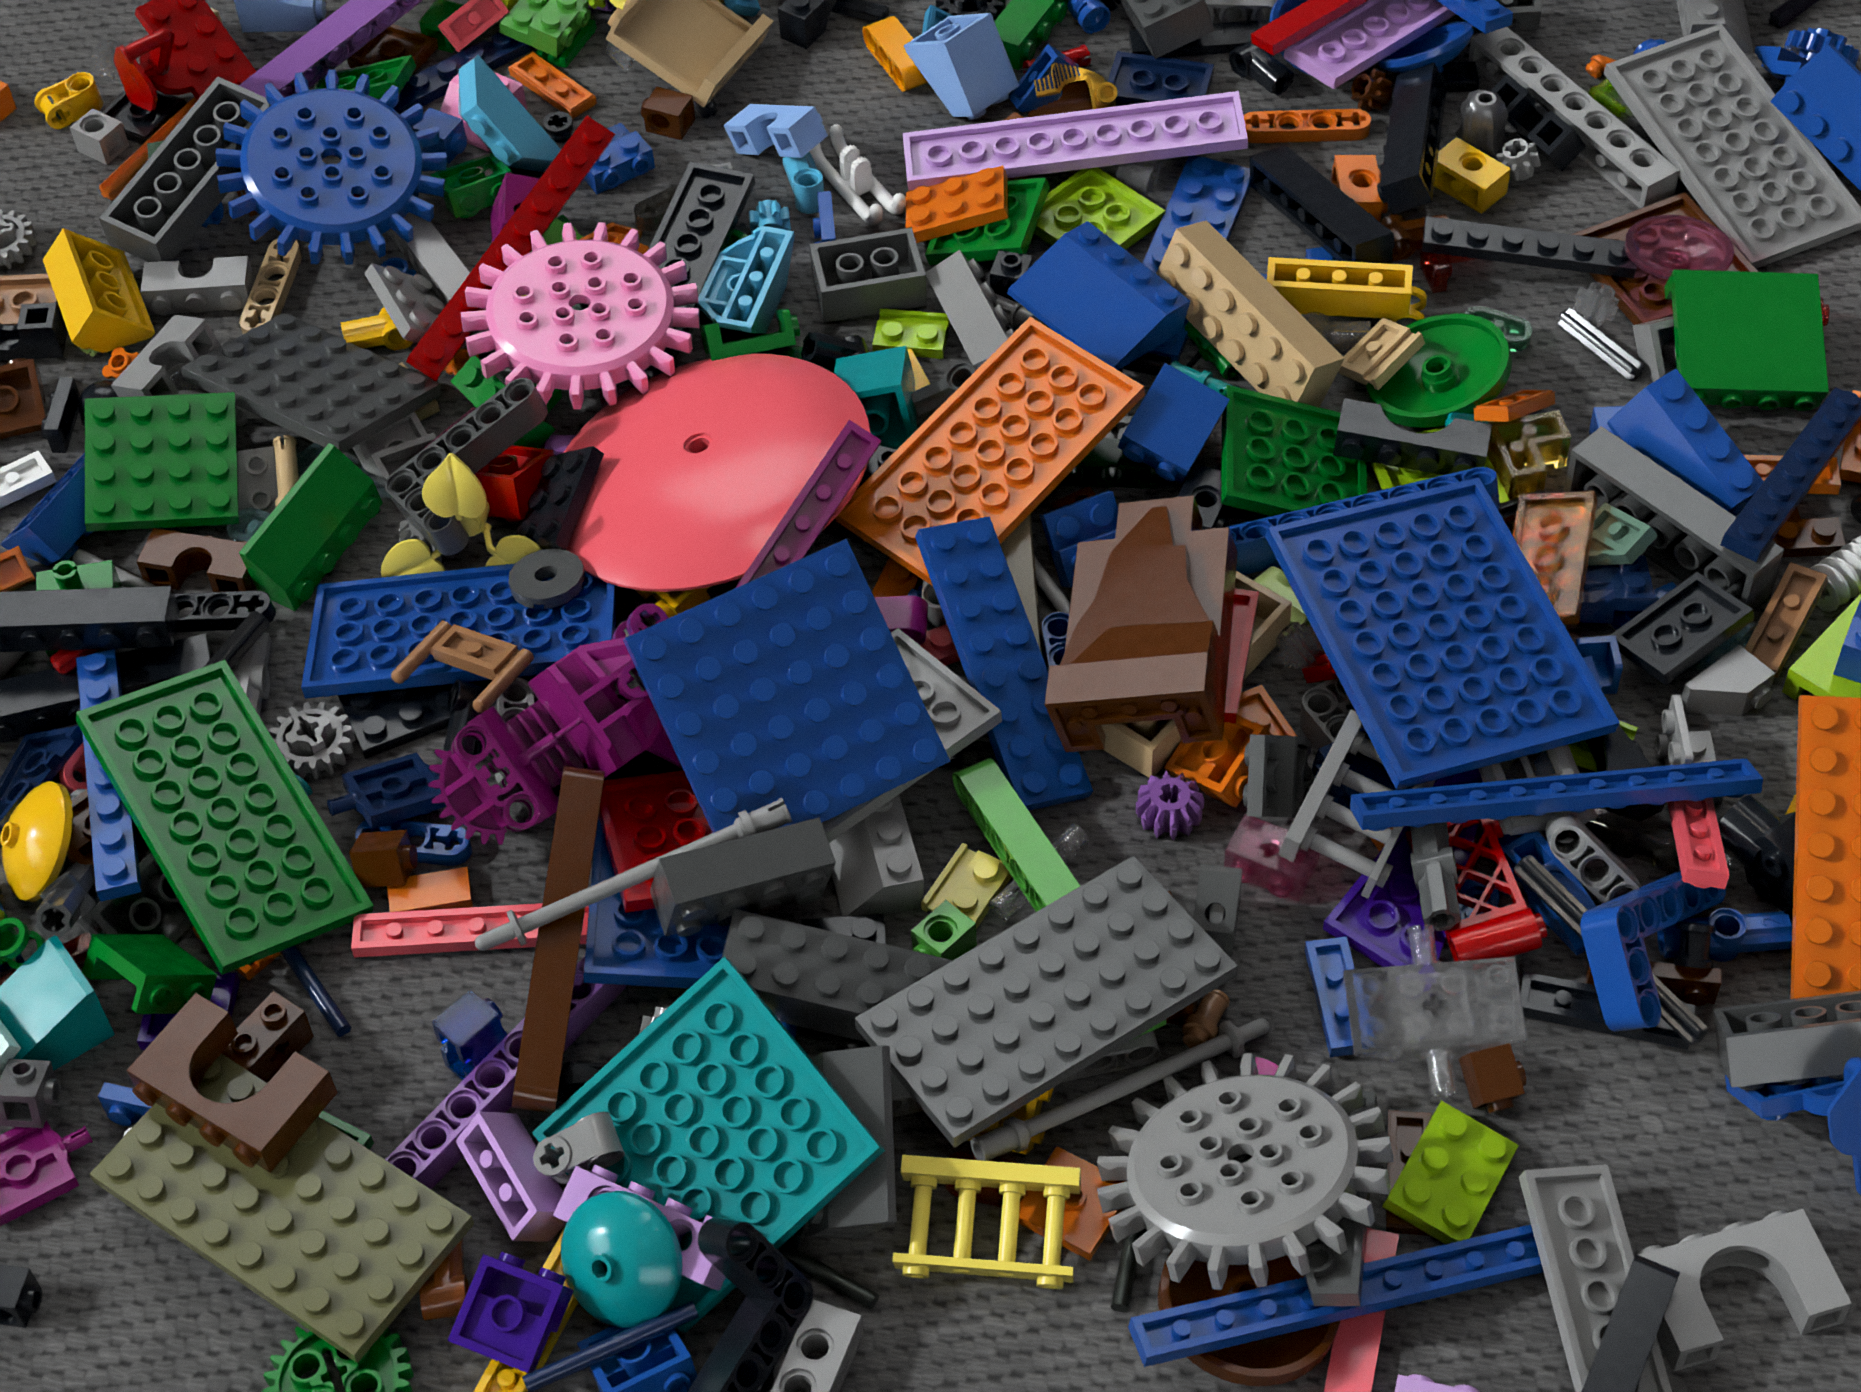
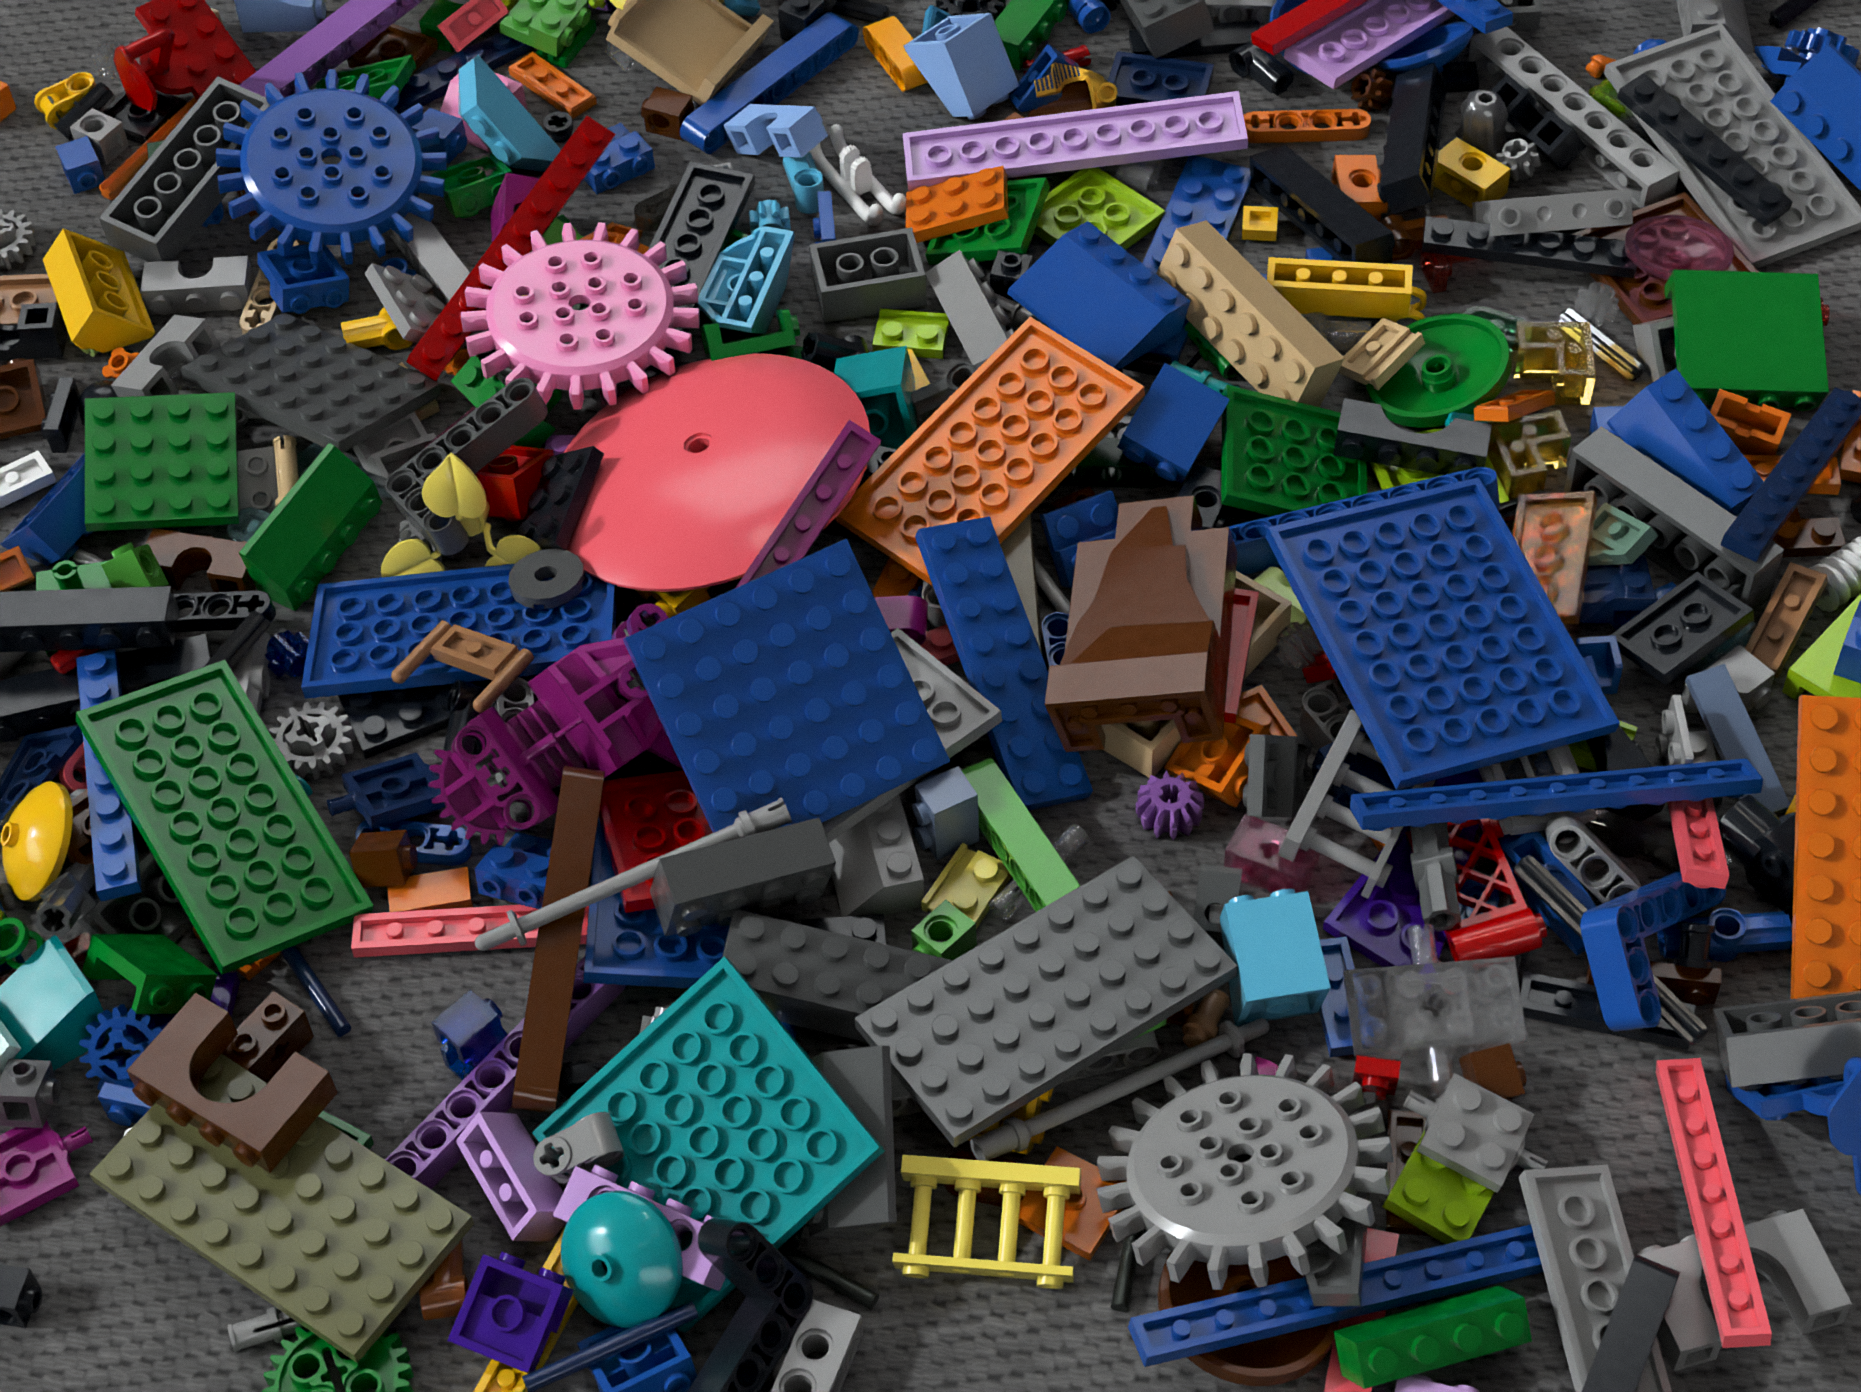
none -> black axle [54,82,114,140]
none -> blue brick [55,136,105,194]
none -> blue gear [79,1004,167,1090]
none -> bright green brick [101,542,169,588]
none -> light grey pin [227,1306,307,1352]
none -> blue plate [257,244,349,314]
none -> clear blue gear [264,630,309,678]
none -> blue plate [475,832,552,909]
none -> blue beam [680,12,859,154]
none -> sand blue brick [912,766,979,860]
none -> medium azure slope [1220,888,1331,1026]
none -> yellow plate [1242,206,1278,241]
none -> green brick [1334,1286,1532,1389]
none -> red plate [1352,1055,1401,1100]
none -> light grey plate [1403,1073,1548,1193]
none -> light grey fence [1472,188,1633,236]
none -> clear yellow brick [1512,321,1596,405]
none -> black plate [1617,73,1793,227]
none -> coral plate [1656,1058,1772,1348]
none -> sand blue tile [1685,663,1790,815]
none -> orange brick [1710,389,1791,455]

